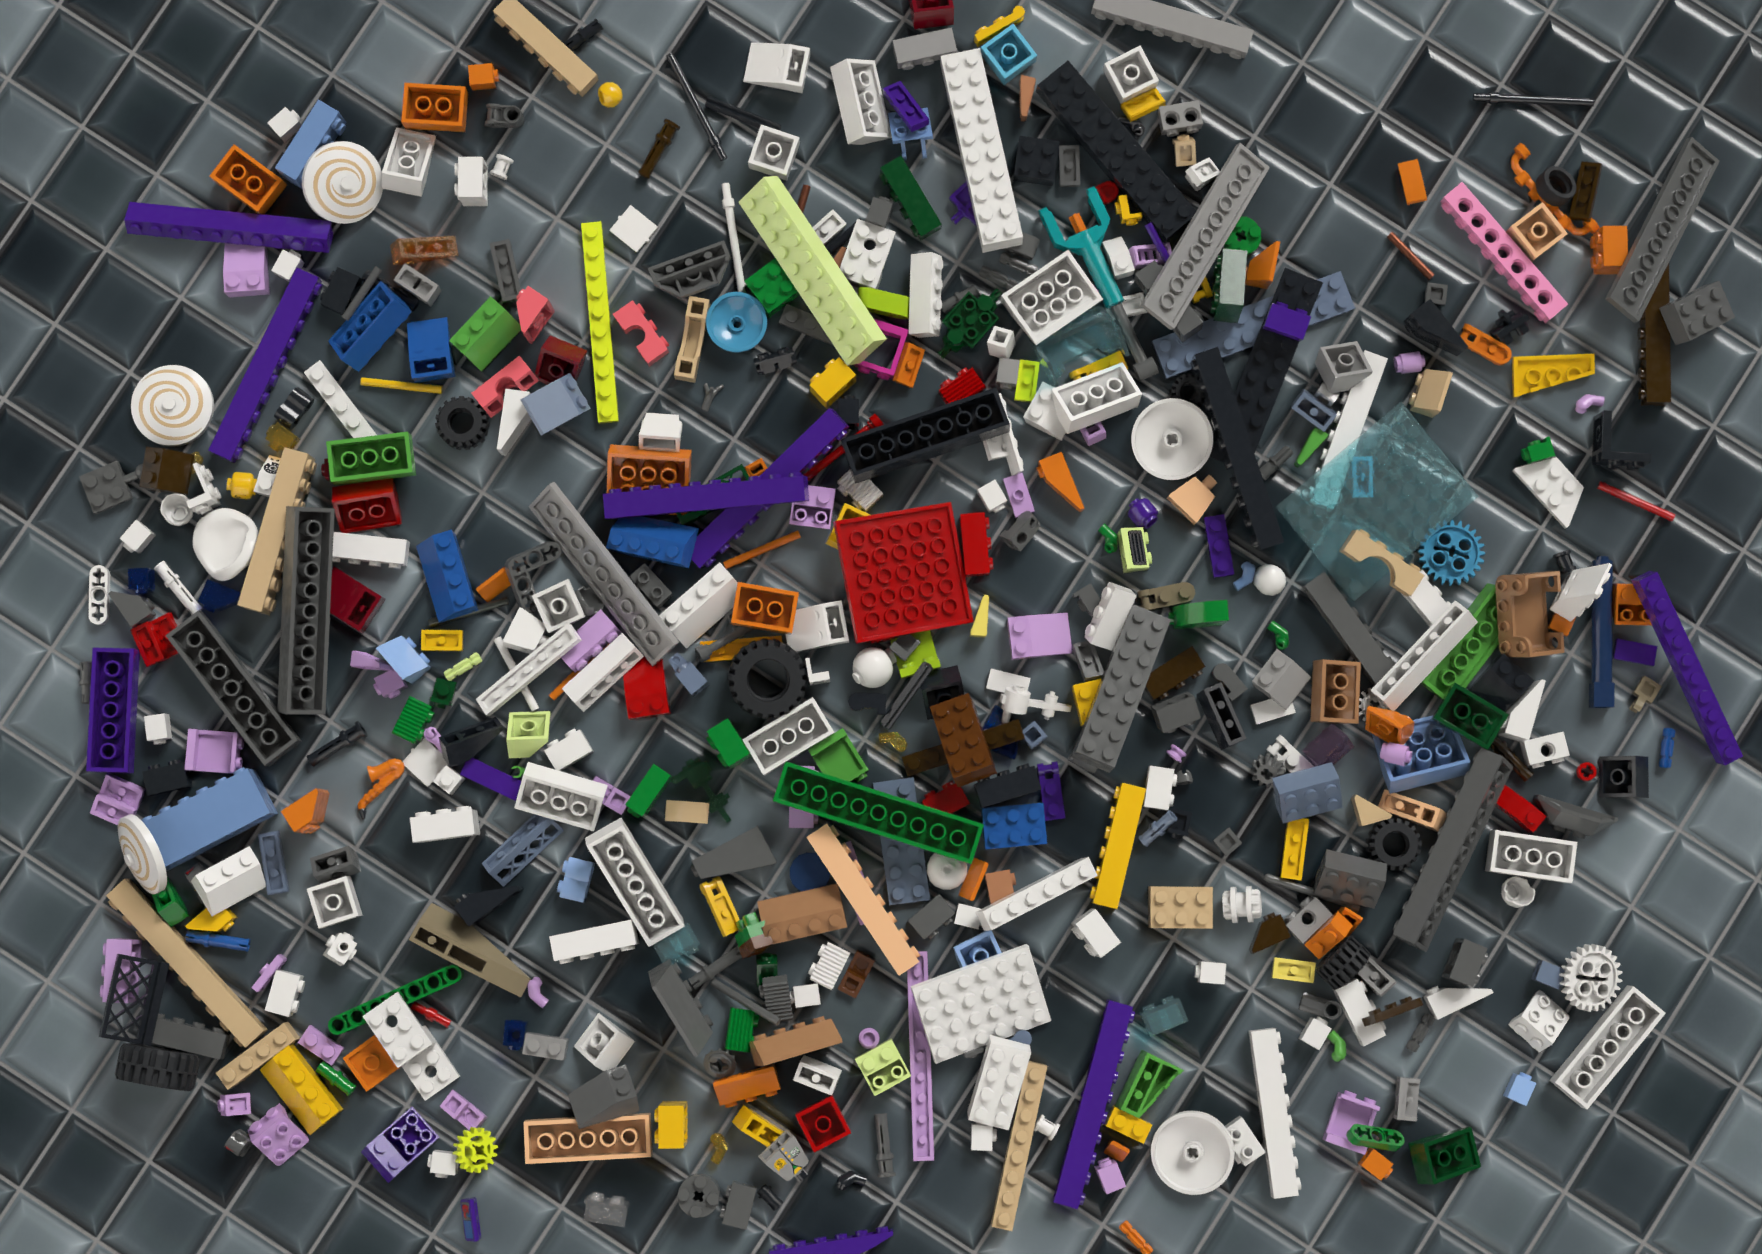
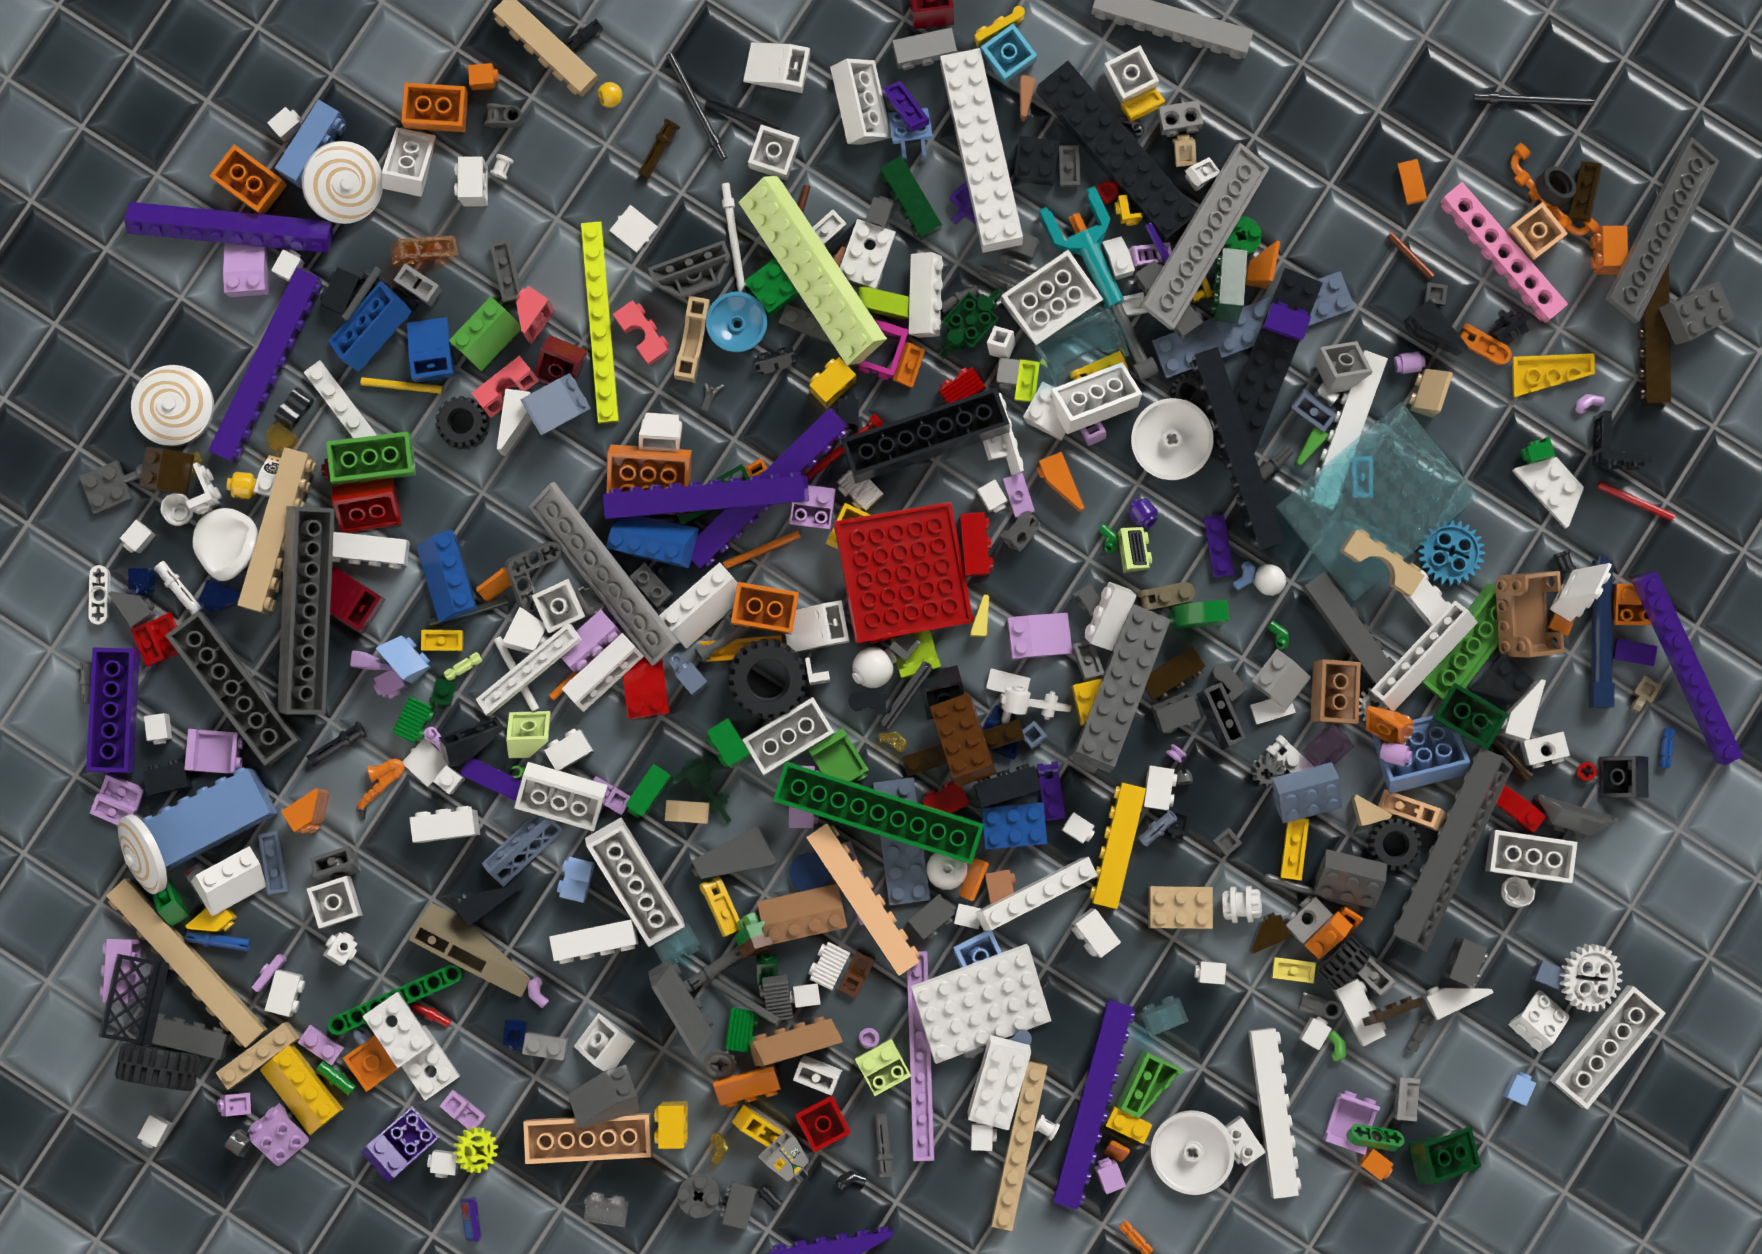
light nougat torso [1167,475,1217,525] -> none
none -> white brick [137,1114,172,1148]
none -> sand blue hinge [353,1026,372,1045]
none -> white brick [1062,812,1095,843]

